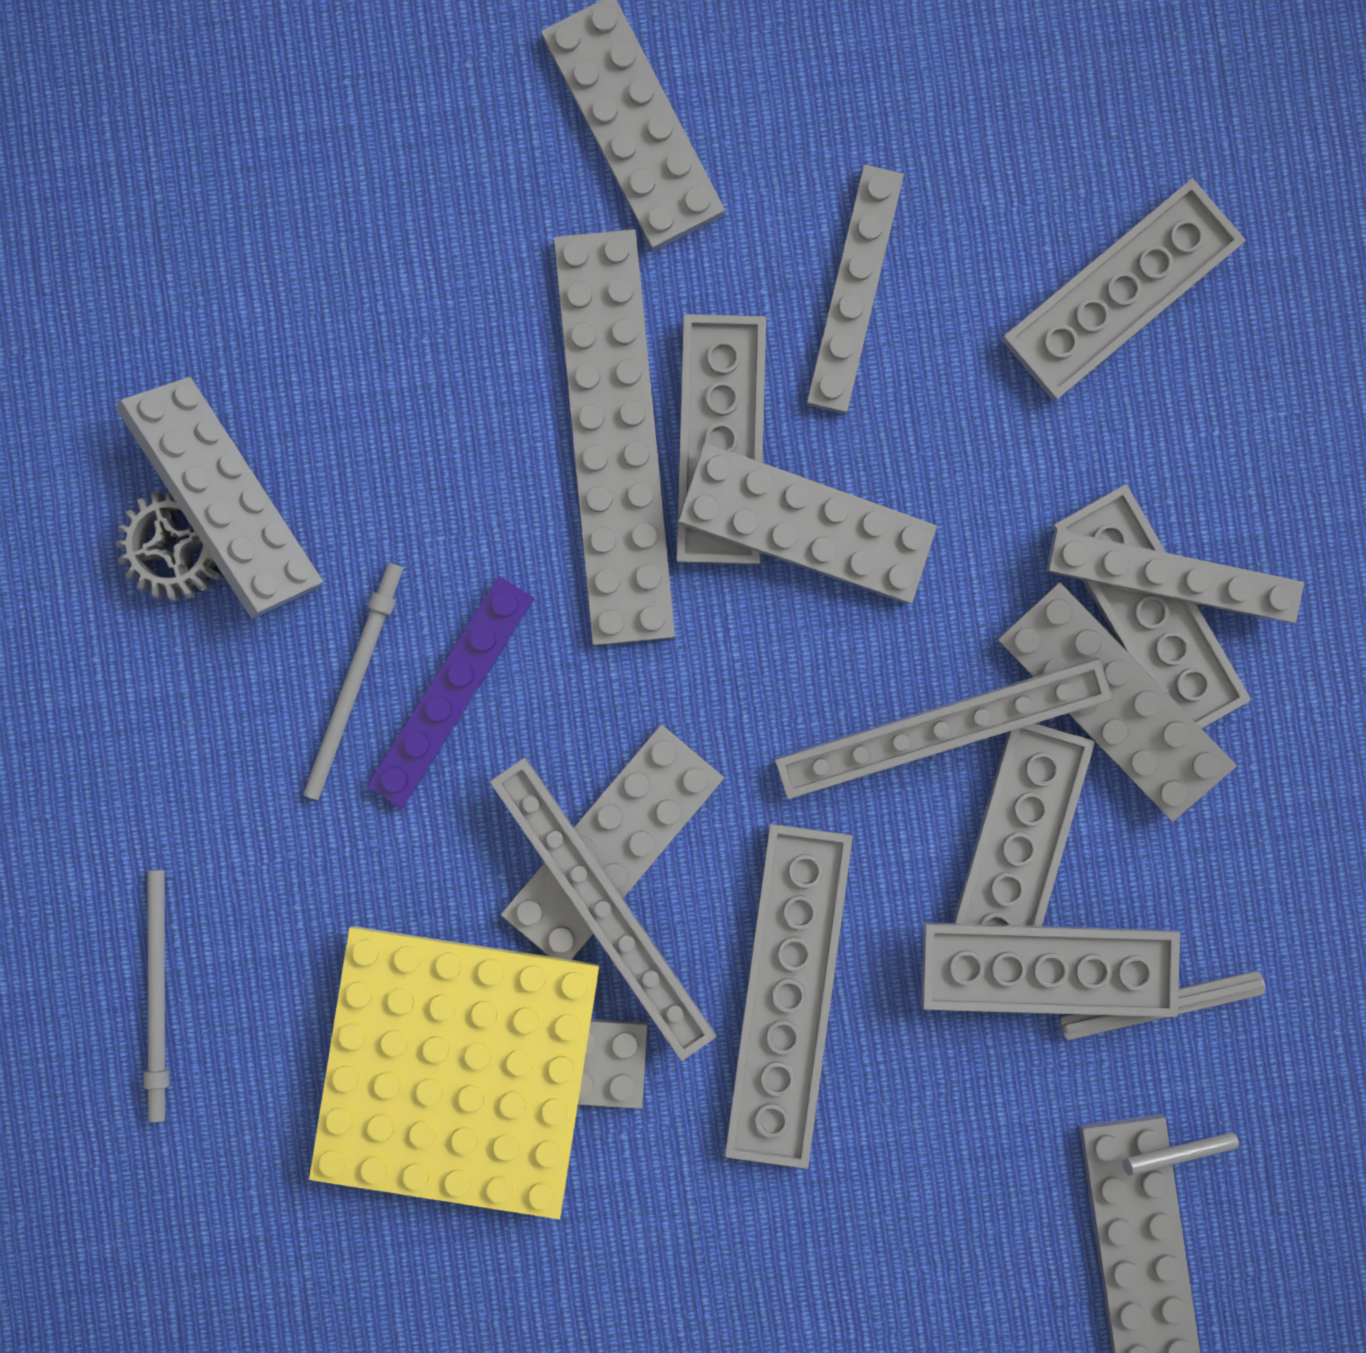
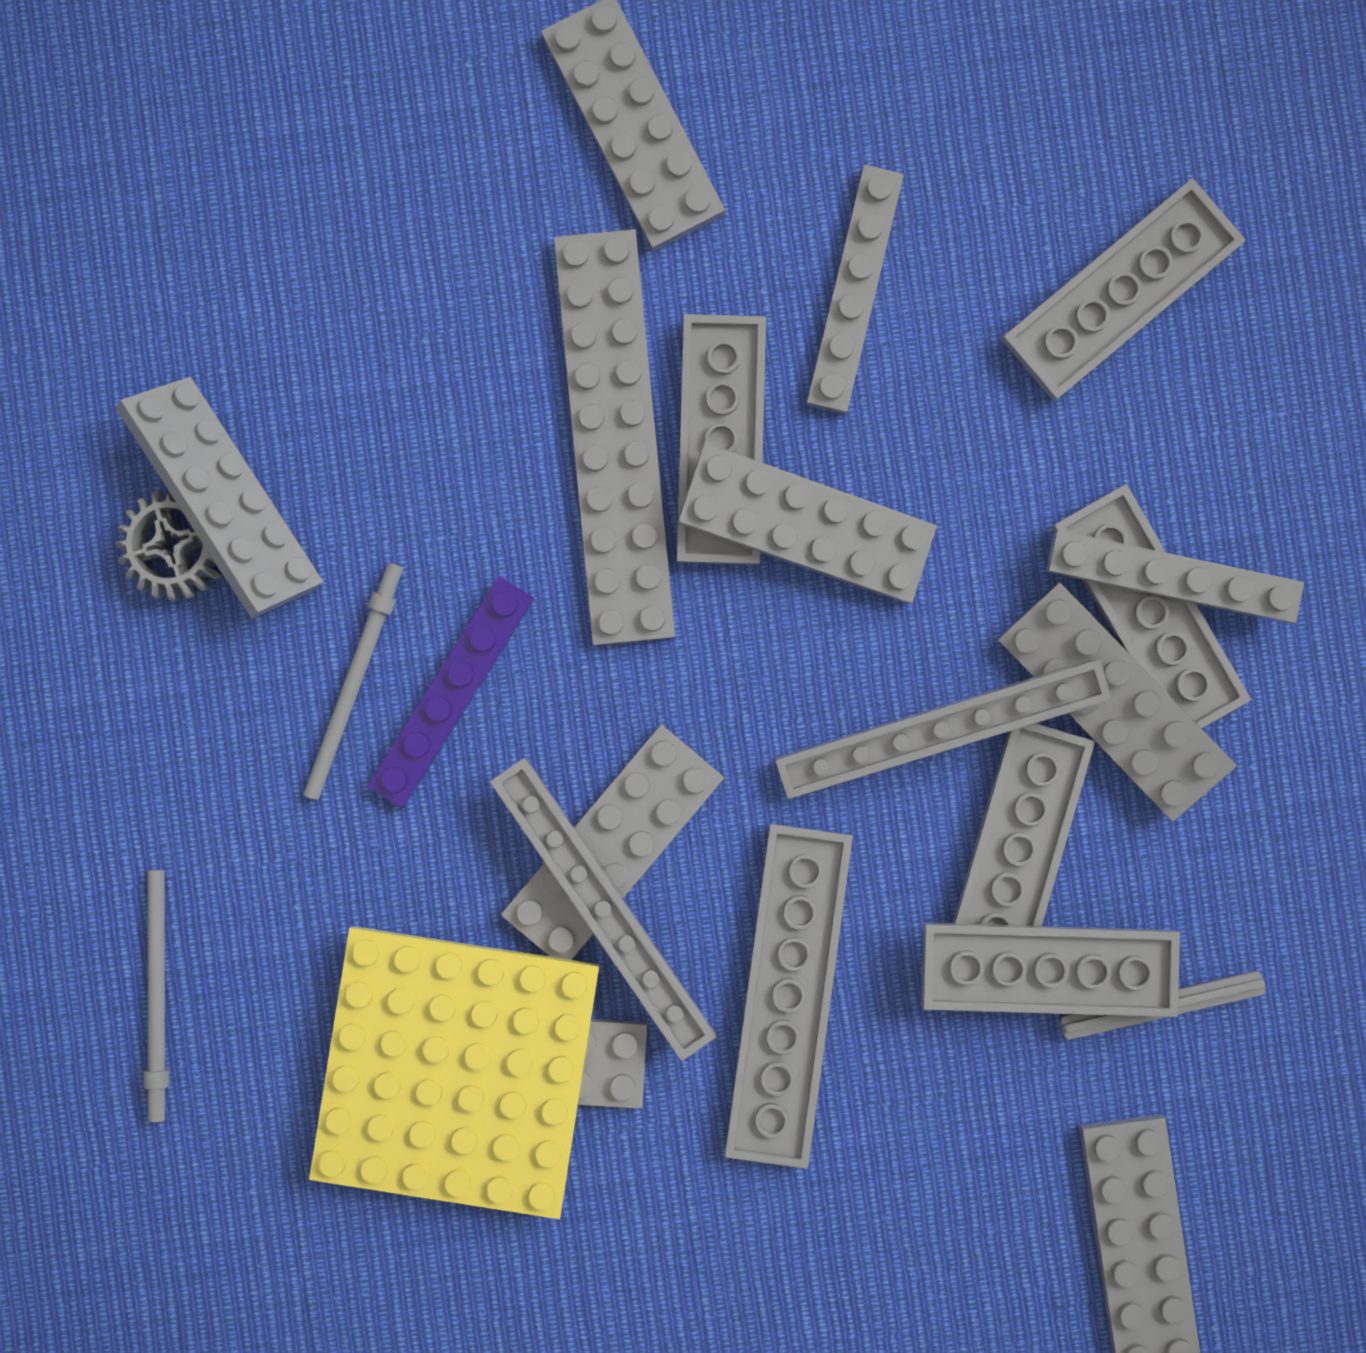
light grey bar [1123,1132,1239,1176] -> none

